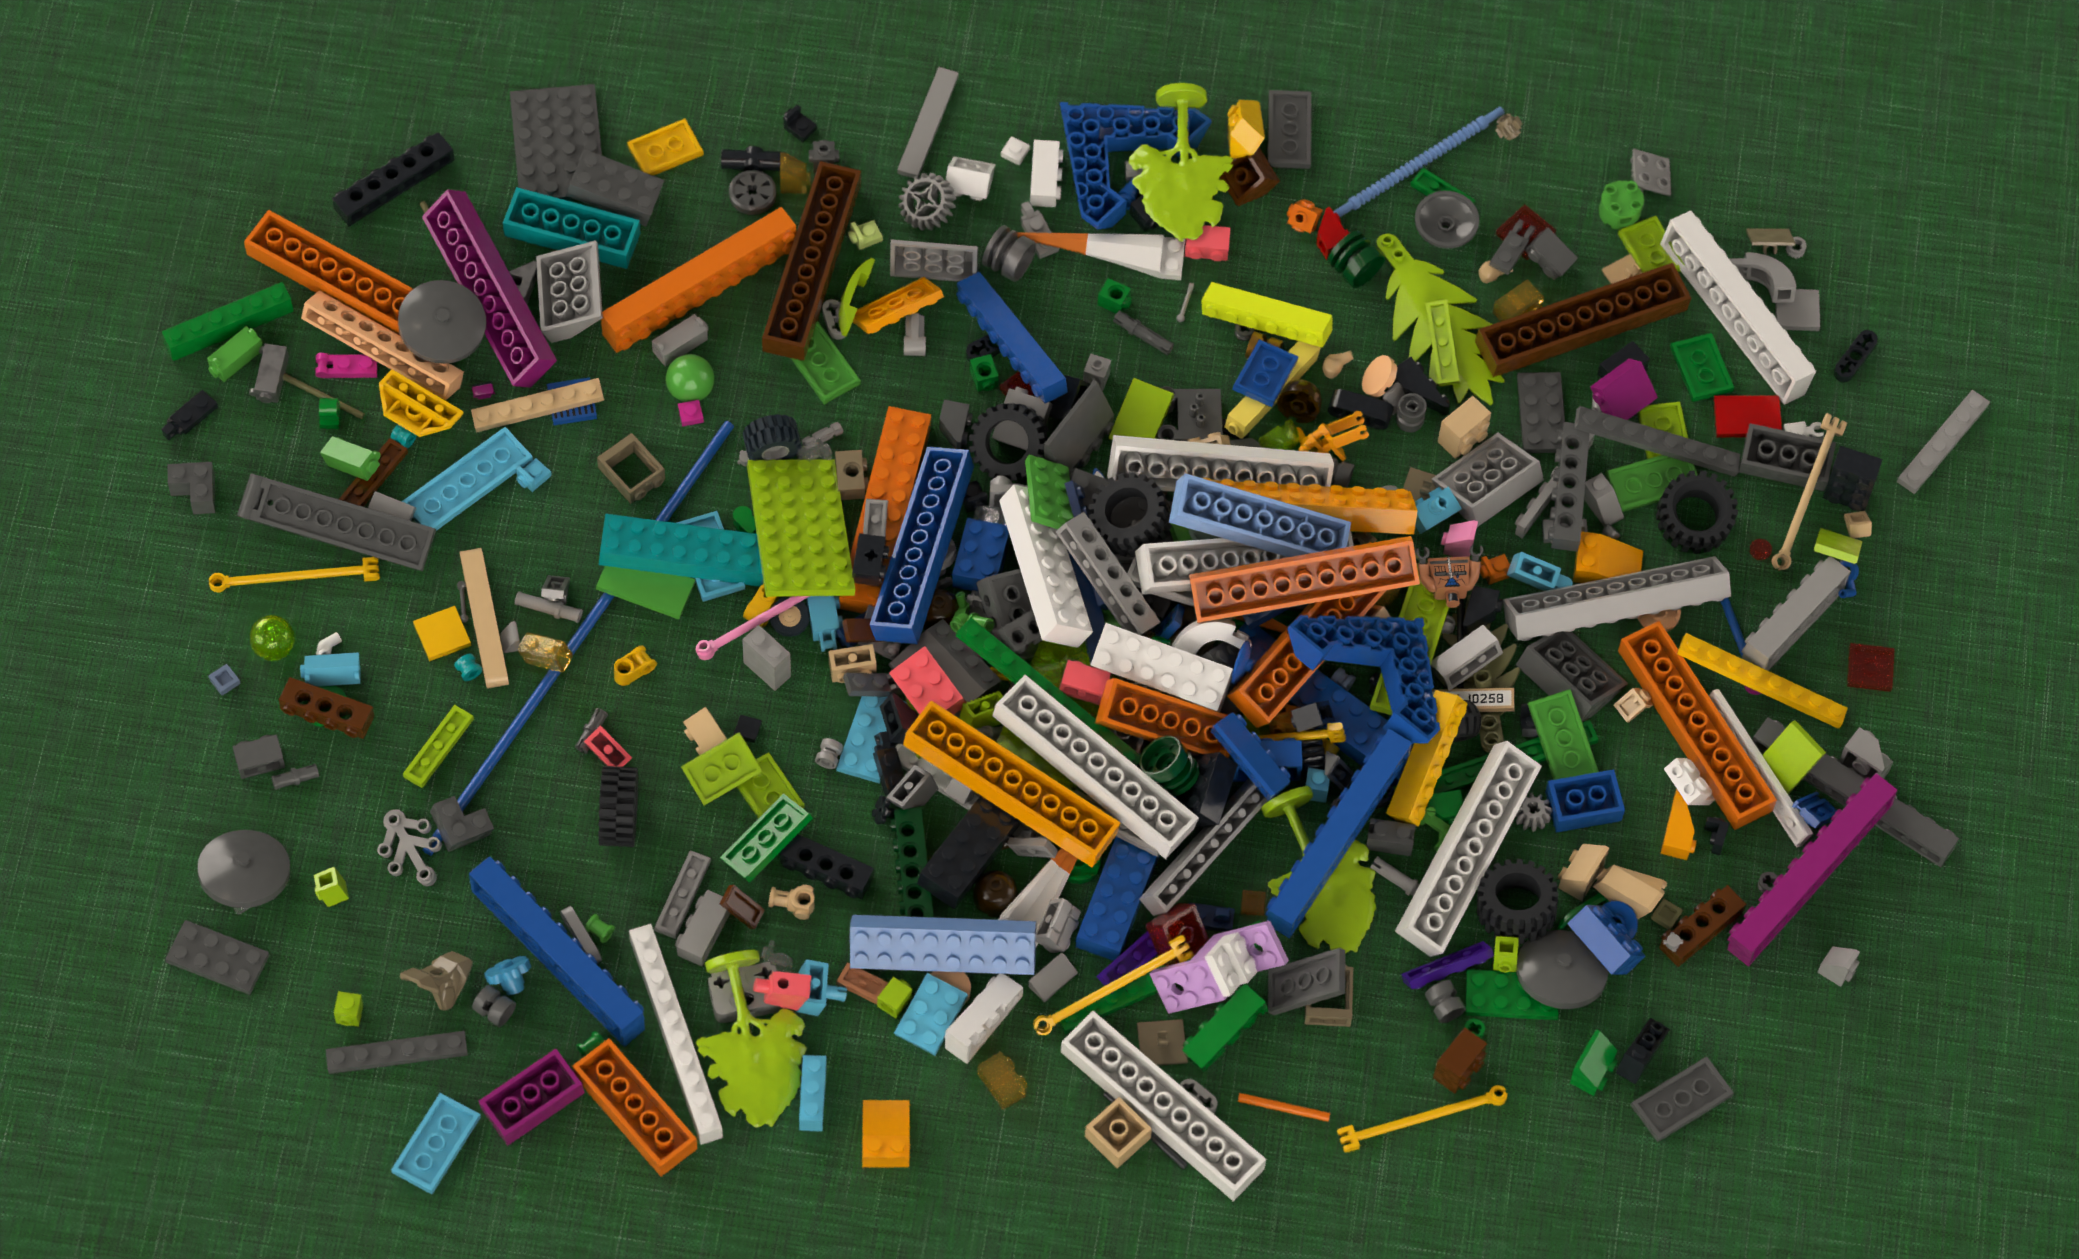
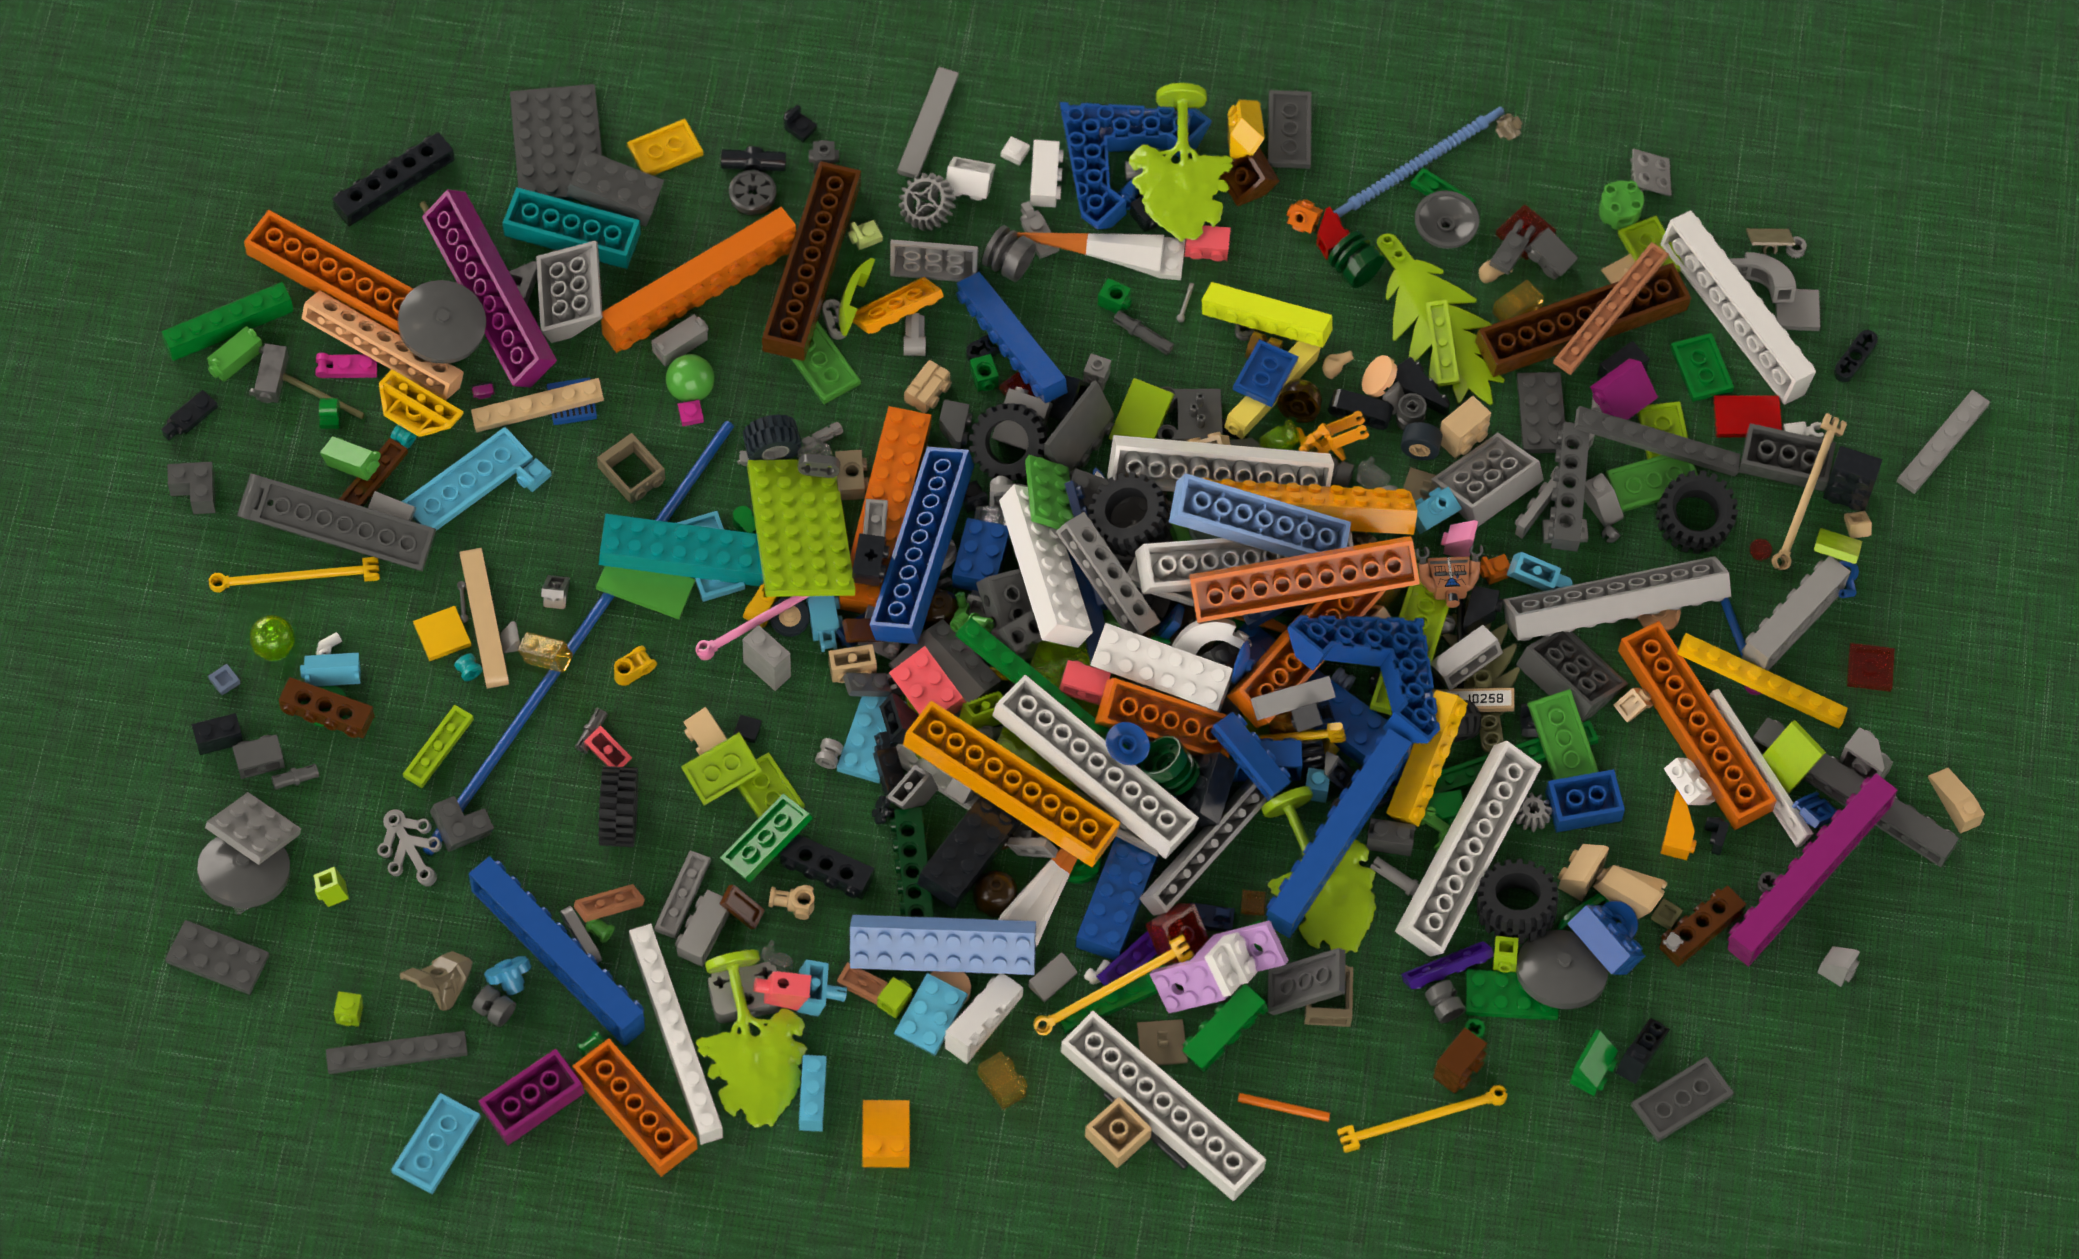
light grey pin [515,591,583,623] -> none
clear yellow slope [780,152,811,193] -> none
light grey brick [1036,898,1081,953] -> none
light grey beam [1180,1079,1217,1114] -> none
light orange slope [1573,531,1643,583] -> none
none -> black brick [192,713,243,755]
none -> light grey plate [205,792,301,865]
none -> nougat plate [574,884,645,922]
none -> dark grey beam [798,454,840,478]
none -> tan brick [904,360,951,413]
none -> white arm [1084,959,1111,985]
none -> blue dish [1106,722,1150,765]
none -> light grey tile [1251,676,1336,720]
none -> clear bracket [1357,456,1391,489]
none -> black wheel [1401,422,1442,460]
none -> nougat tile [1553,242,1669,375]
none -> tan slope [1928,768,1985,834]

